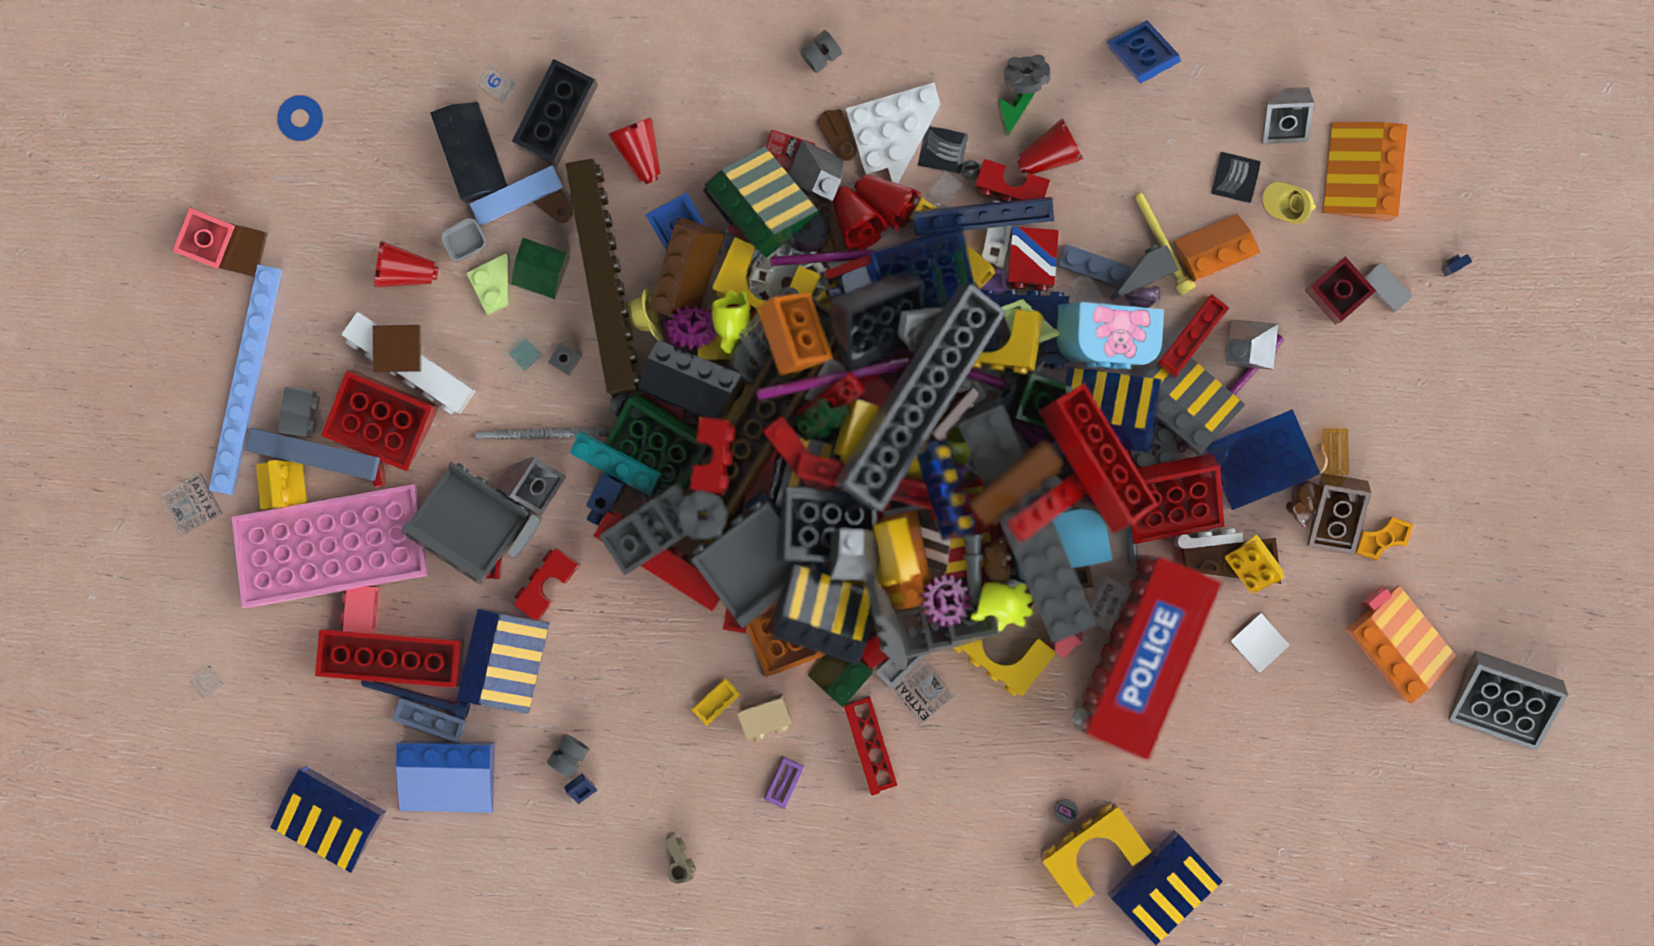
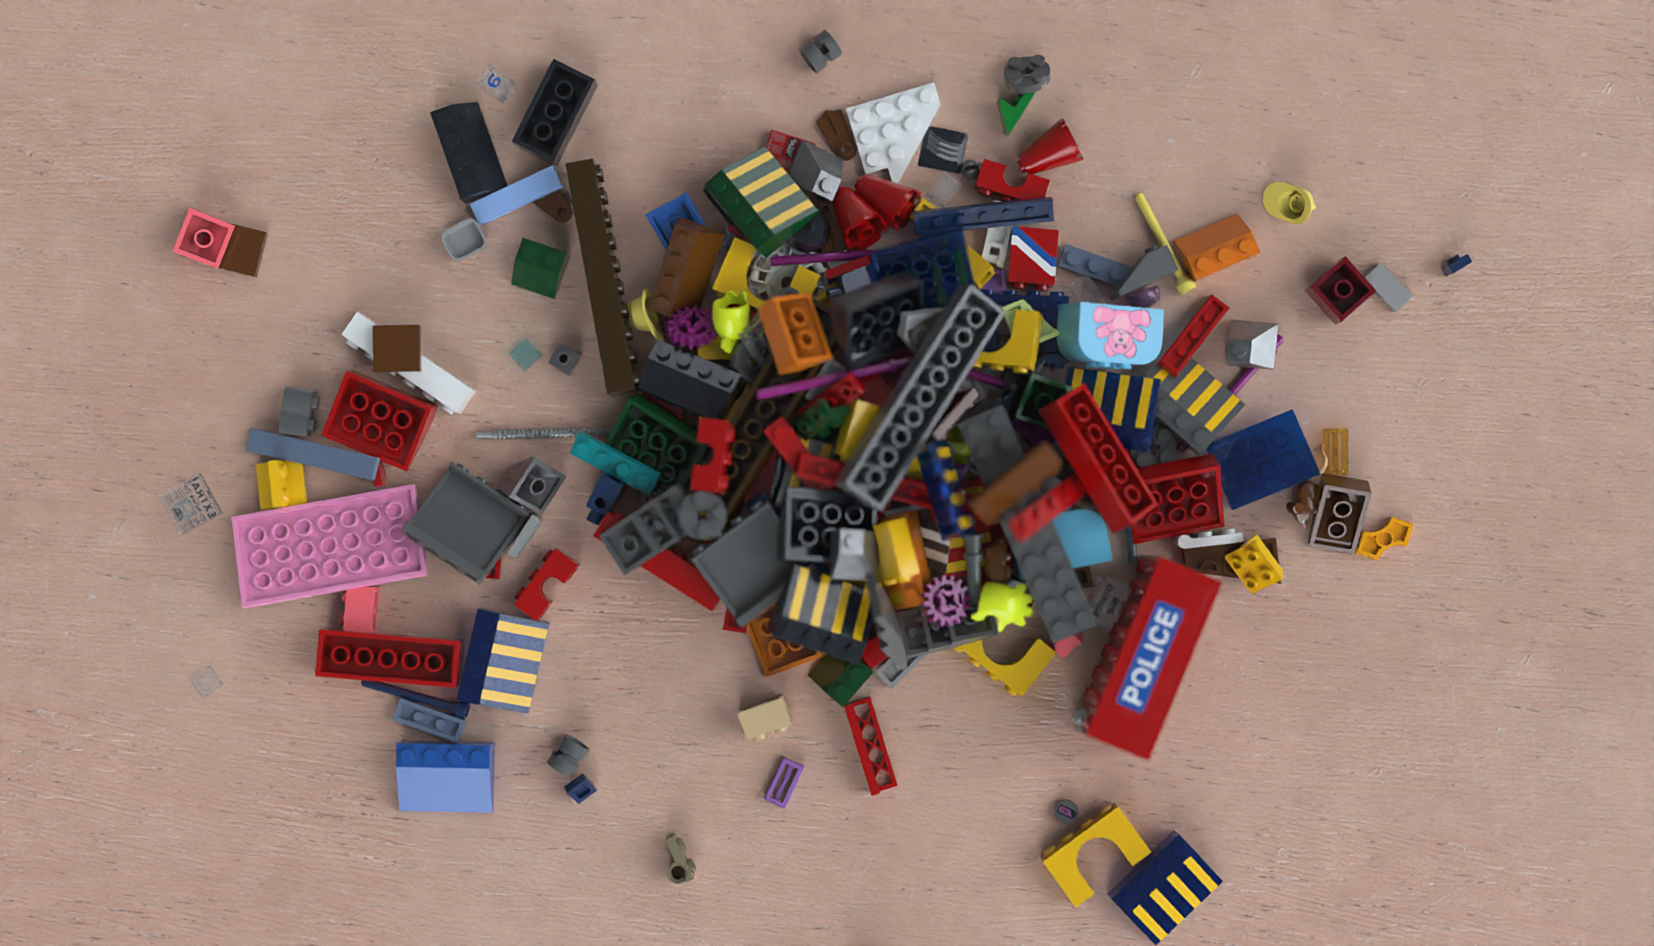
light blue plate [209,265,283,495] -> none
clear blue slope [270,766,386,873] -> none
blue piece [277,95,323,141] -> none
red cone [374,241,439,288] -> none
yellowish green wing [467,253,509,315] -> none
red cone [609,117,661,185] -> none
dark grey tile [610,394,629,417] -> none
yellow plate [691,677,741,726] -> none
clear tile [890,659,956,725] -> none
blue plate [1107,20,1181,83] -> none
black sticker [1211,152,1261,203] -> none
white sticker [1231,614,1290,672] -> none
flat silver slope [1262,87,1315,144] -> none
orange slope [1322,122,1408,221] -> none
orange slope [1345,585,1457,704] -> none
coral tile [1361,586,1392,611] -> none
dark grey slope [1449,650,1568,750] -> none

